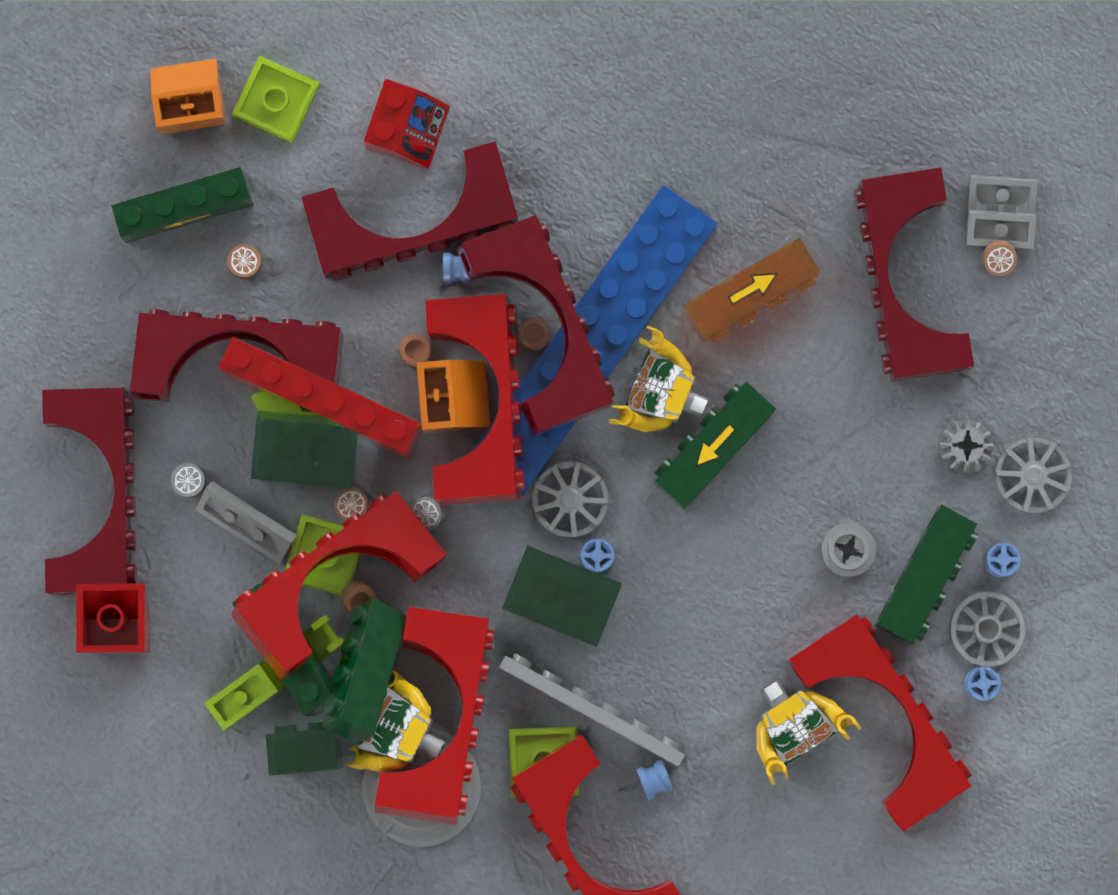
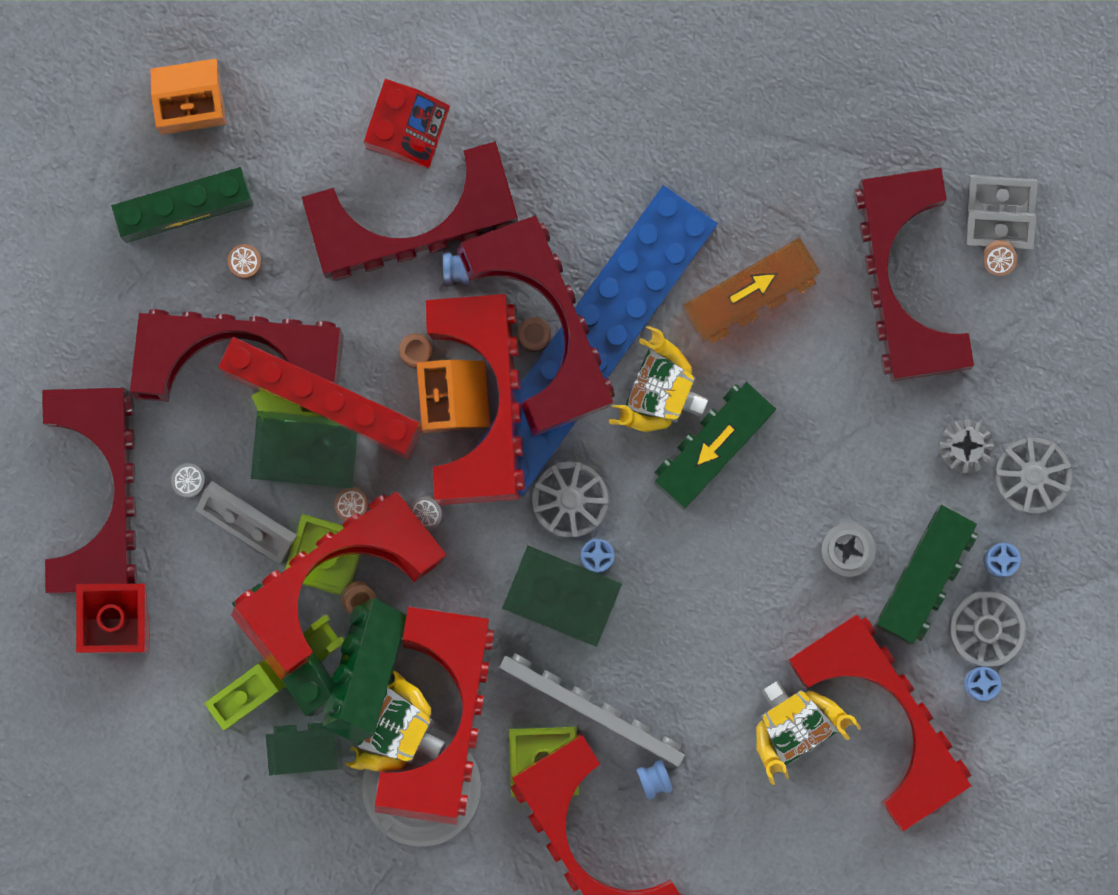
lime tile [231,55,321,145] -> none

